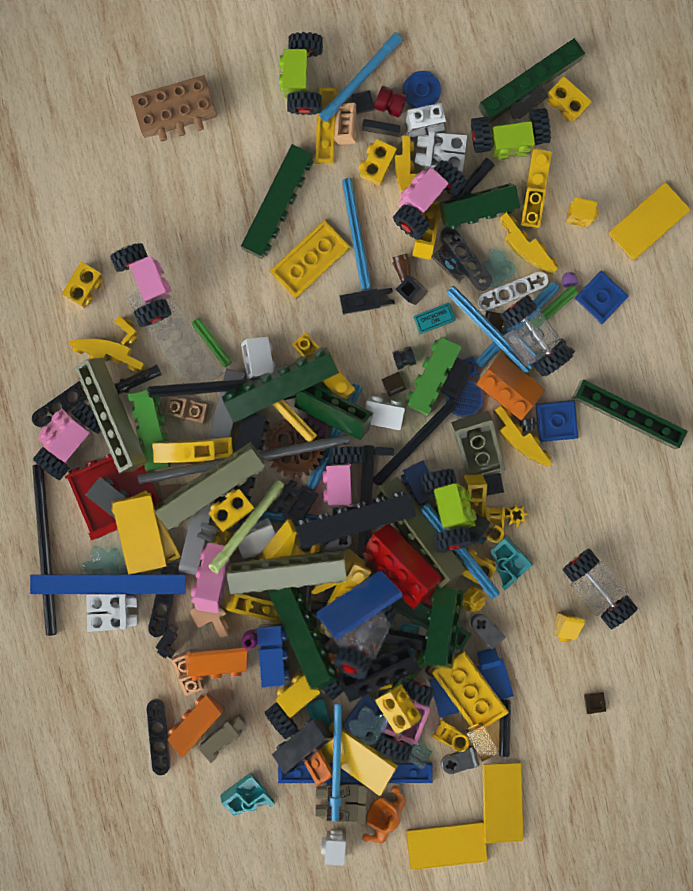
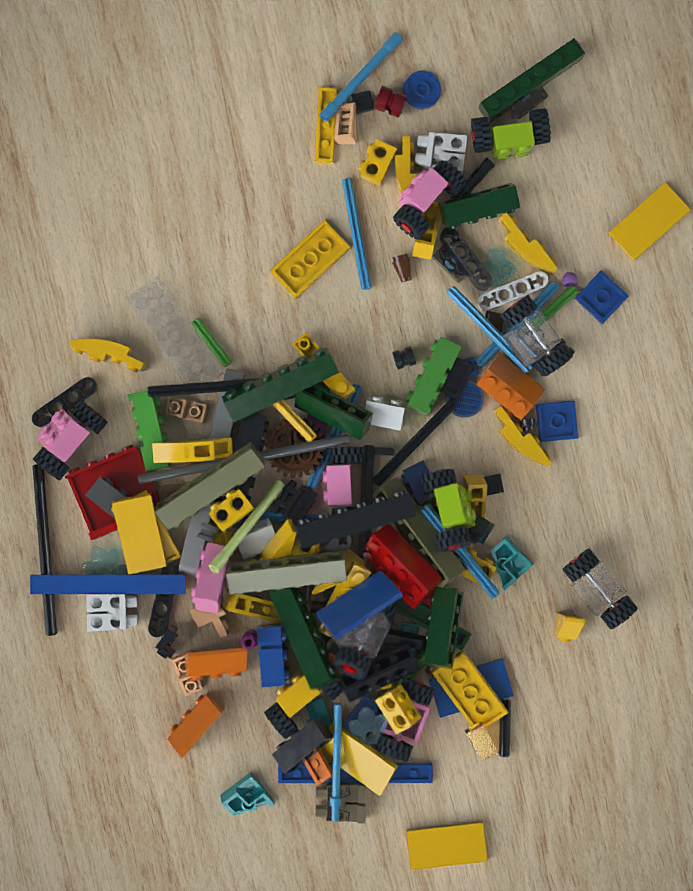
yellow brick [61,261,104,308] -> none
olive brick [75,358,147,473] -> none
brick [110,243,172,327] -> none
yellow bracket [114,316,138,346] -> none
black pin [114,364,162,395] -> none
medium nougat piece [131,75,217,141] -> none
black beam [146,699,170,776] -> none
dark tan hips [198,714,247,763] -> none
dark green brick [241,144,314,259] -> none
white brick [241,337,276,379] -> none
brick [279,32,323,115] -> none
white brick [321,829,346,866] -> none
black hinge [339,288,395,315] -> none
black tile [362,119,401,137] -> none
orange piece [362,786,406,843] -> none
dark brown tile [381,372,406,397] -> none
black brick [395,275,428,305] -> none
white hips [405,103,446,140] -> none
clear light blue tile [408,743,432,769] -> none
teal tile [413,303,456,335] -> none
yellow piece [431,719,469,752] -> none
flat silver piece [441,746,480,774] -> none
olive slope [451,411,505,477] -> none
yellow gear [462,587,486,613] -> none
flat silver piece [471,614,506,650] -> none
blue tile [477,648,501,670] -> none
yellow tile [482,762,523,844] -> none
yellow piece [485,506,505,543] -> none
yellow gear [505,503,529,527] -> none
yellow slope [521,149,552,228] -> none
yellow brick [546,76,592,123] -> none
yellow brick [565,197,599,228] -> none
dark green brick [572,379,688,449] -> none
dark brown tile [584,692,606,714] -> none

